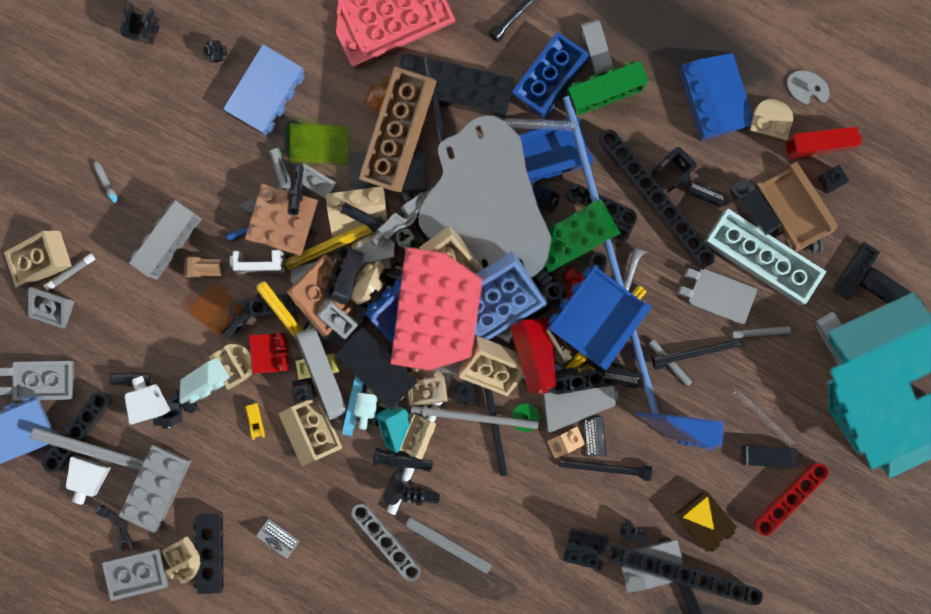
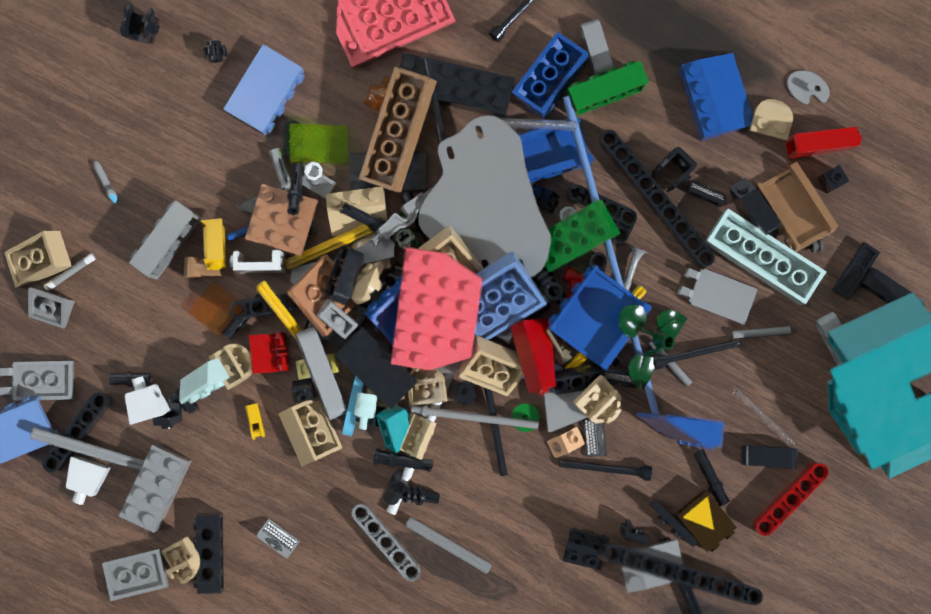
black piece [95,505,134,551] -> none
none -> yellow window [200,218,227,270]
none -> white tile [304,161,323,180]
none -> white tile [559,207,577,221]
none -> tan slope [573,375,622,424]
none -> dark green plant [618,304,688,390]
none -> black plate [649,499,698,547]
none -> black pin [693,449,730,506]

